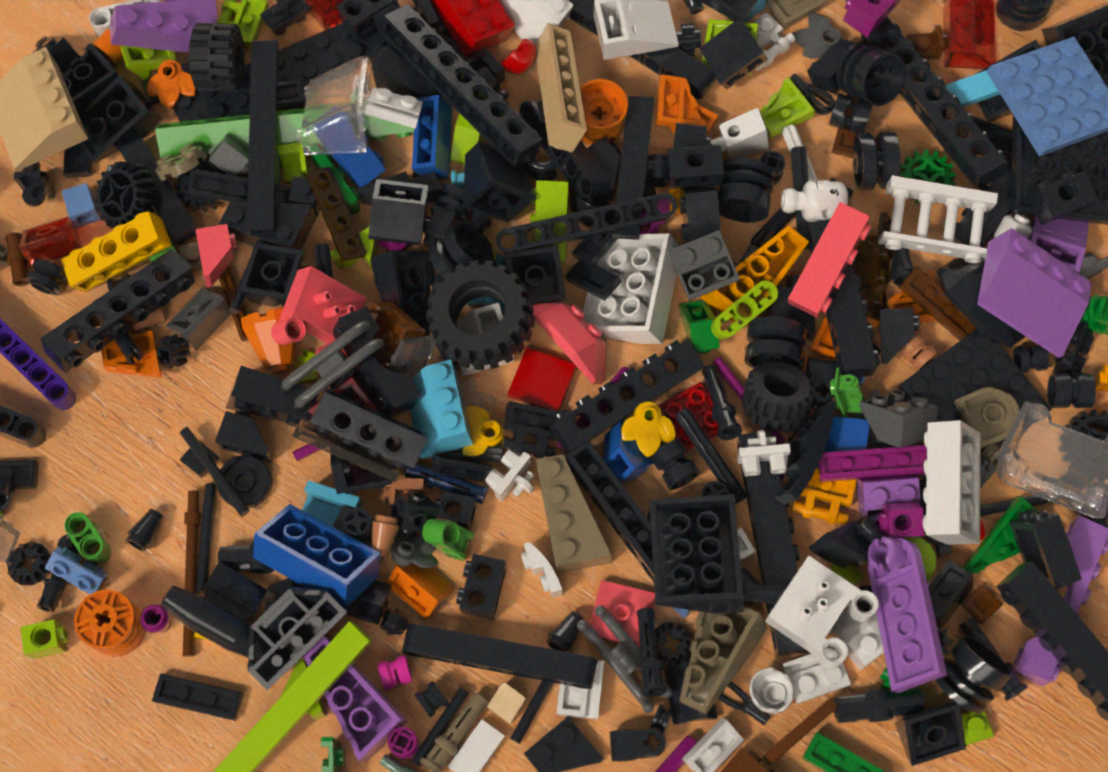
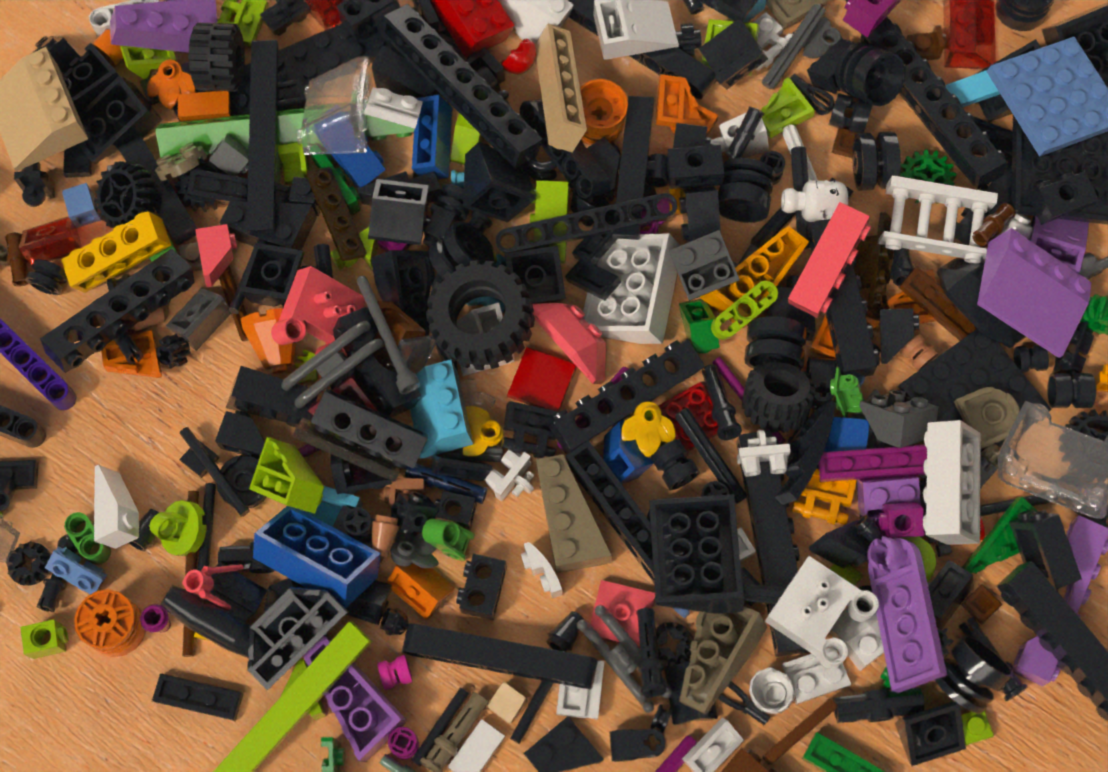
black wheel [414,681,449,718] -> none
none -> white slope [94,465,139,549]
none -> lime tile [150,500,207,556]
none -> orange tile [178,91,231,121]
none -> coral plant [182,565,244,610]
none -> lime wedge [249,437,324,514]
none -> dark grey piece [357,276,421,394]
none -> black pin [725,106,765,158]
none -> dark grey axle [762,4,826,90]
none -> reddish brown pin [972,203,1015,246]

